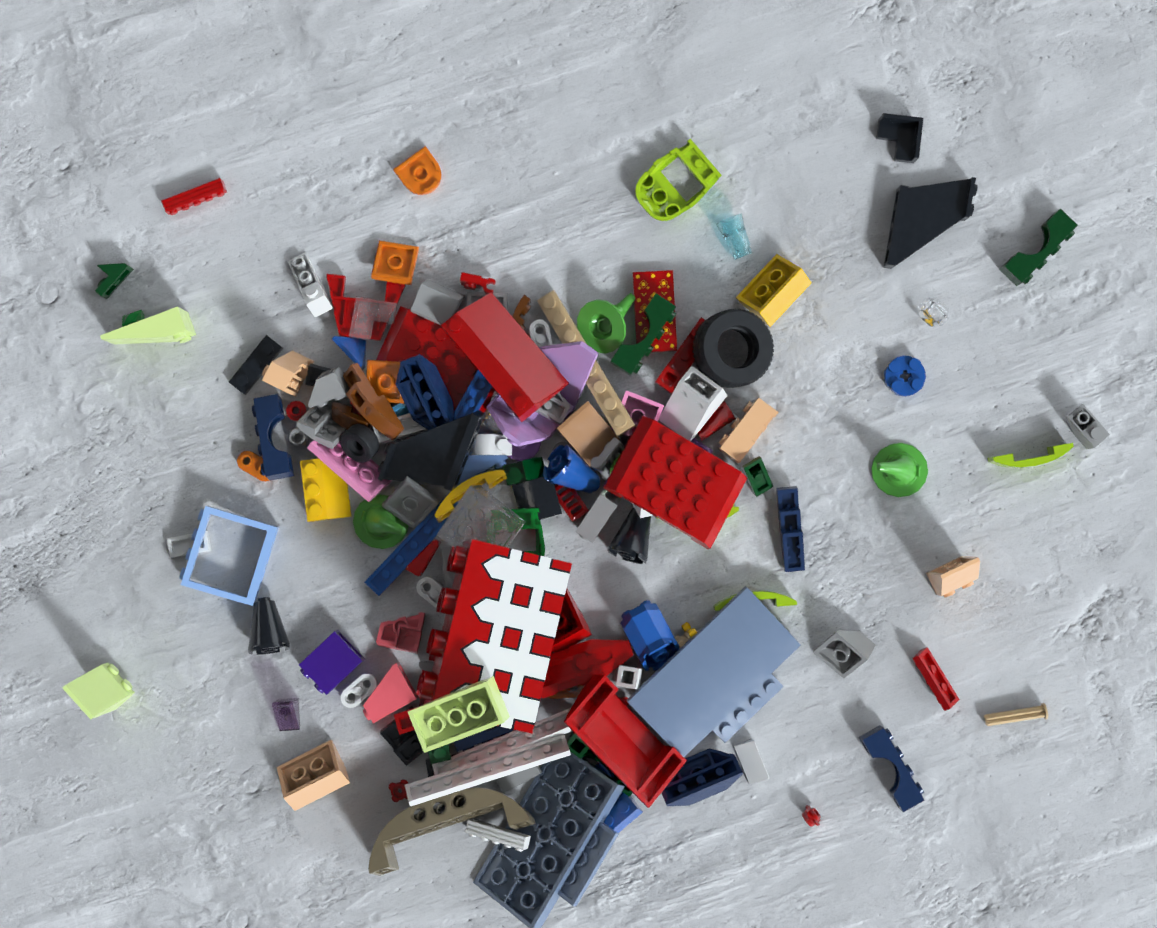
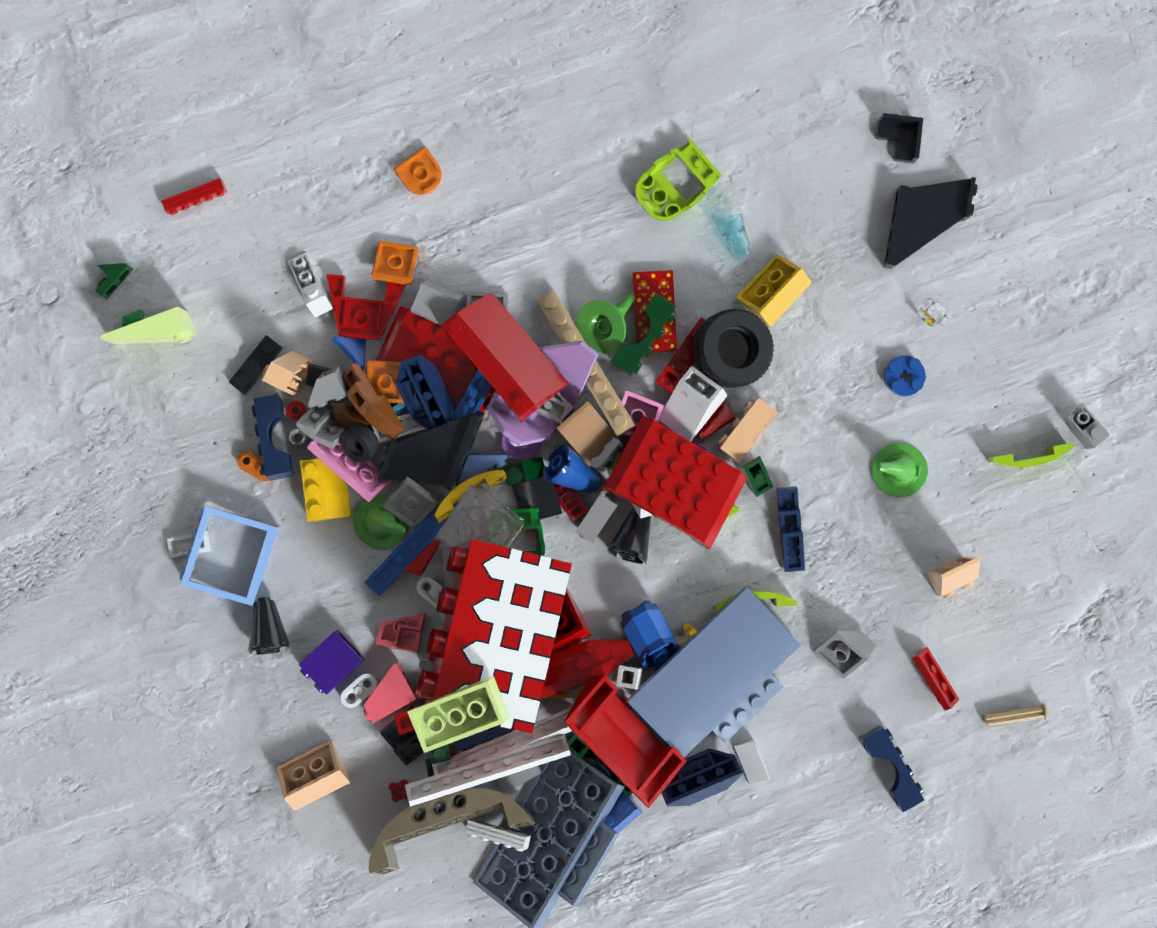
yellowish green slope [62,663,135,720] -> none
clear purple slope [272,698,300,731] -> none
clear plate [349,296,397,341] -> none
red plate [460,272,496,294] -> none
white brick [469,434,512,456] -> none
reddish brown slope [512,295,532,330] -> none
white plate [529,320,553,347] -> none
red plate [802,805,821,827] -> none
dark green arch [999,208,1078,286] -> none

